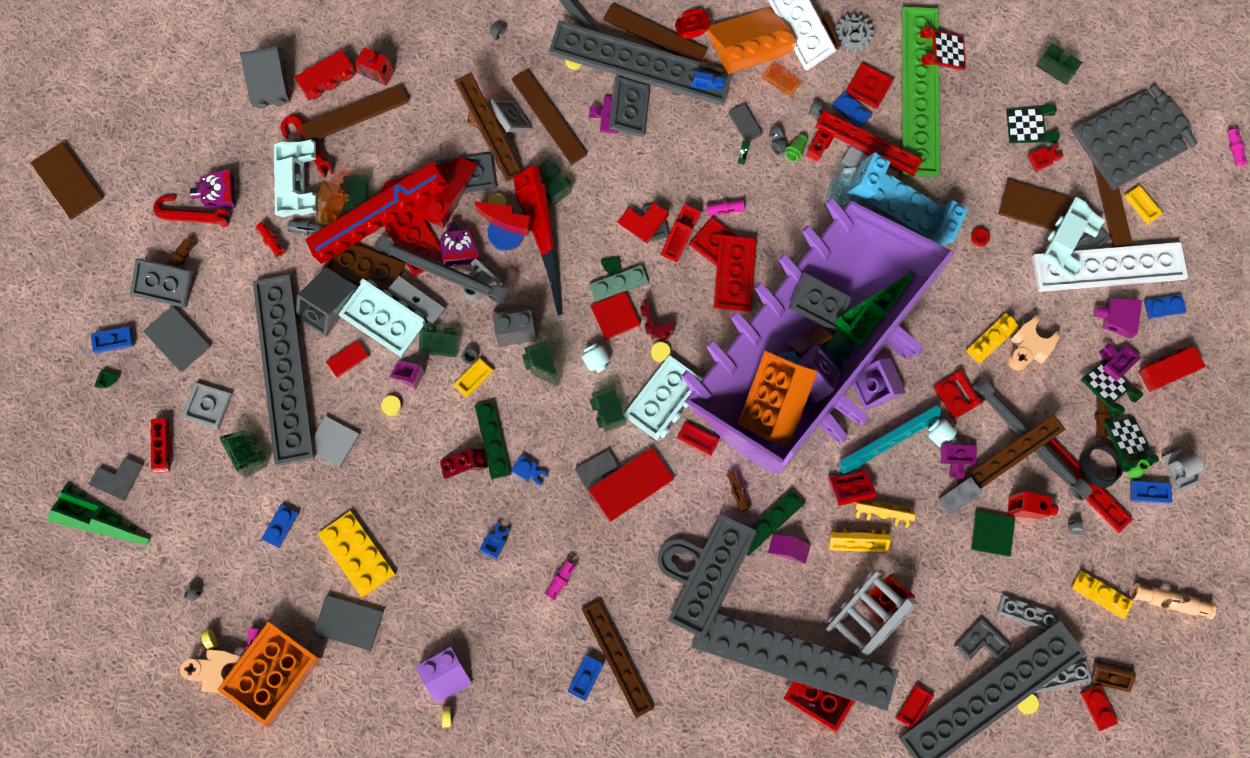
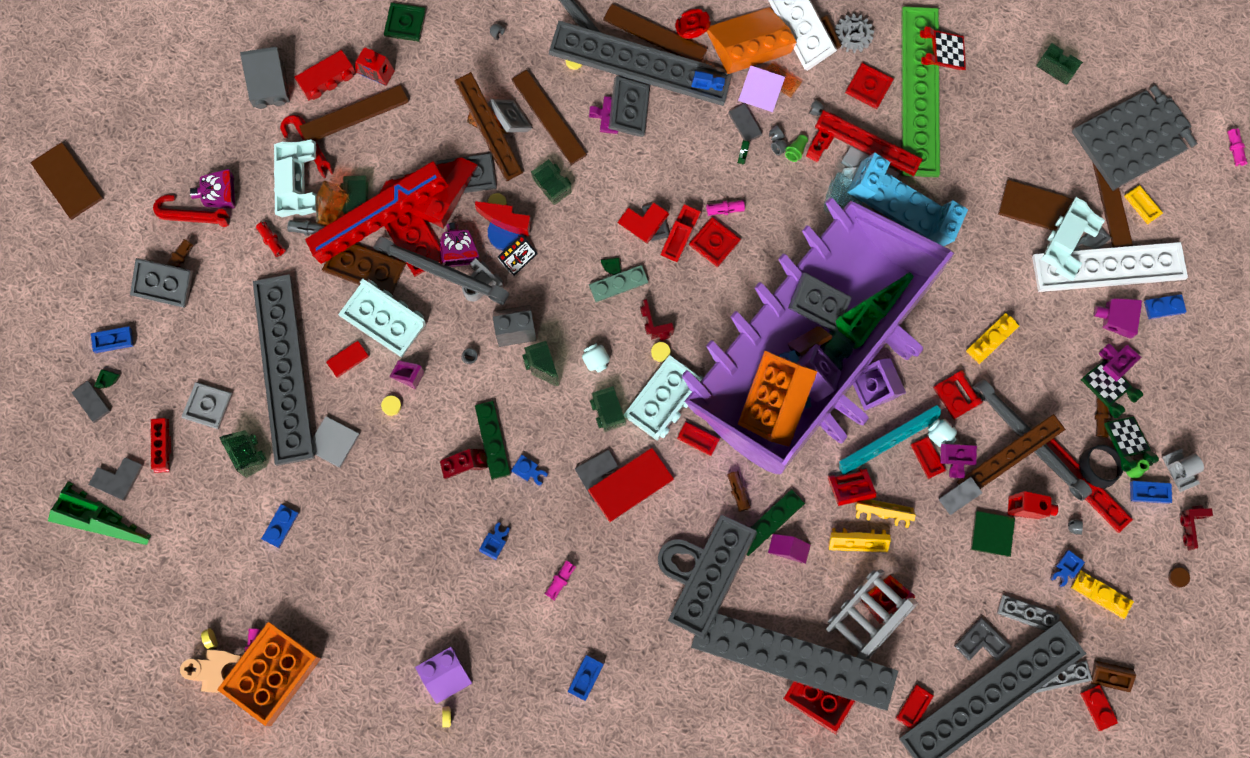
dark grey tile [143,306,211,372] -> none
dark grey hinge [184,584,201,601] -> none
dark grey slope [296,267,357,337] -> none
dark grey tile [313,595,384,651] -> none
yellow plate [318,511,396,598] -> none
light grey tile [387,276,445,325] -> none
clear green bracket [418,325,460,358] -> none
yellow tile [453,358,494,398] -> none
red plate [513,165,562,316] -> none
reddish brown tile [581,600,654,718] -> none
red tile [590,291,640,340] -> none
red tile [713,234,756,312] -> none
blue plate [832,92,872,128] -> none
red tile [971,228,990,247] -> none
flag [1006,105,1060,143] -> none
light nougat piece [1008,315,1061,371] -> none
light yellow tile [1017,694,1039,714] -> none
red plate [1027,145,1064,172] -> none
light nougat piece [1131,583,1217,619] -> none
red brick [1139,346,1206,392] -> none
none -> flat silver tile [71,381,111,423]
none -> dark green tile [384,2,426,42]
none -> piece [498,234,538,276]
none -> lavender tile [738,66,785,112]
none -> red tile [910,436,946,479]
none -> blue plate [1051,550,1085,587]
none -> reddish brown tile [1168,568,1190,588]
none -> dark red bracket [1180,505,1213,551]

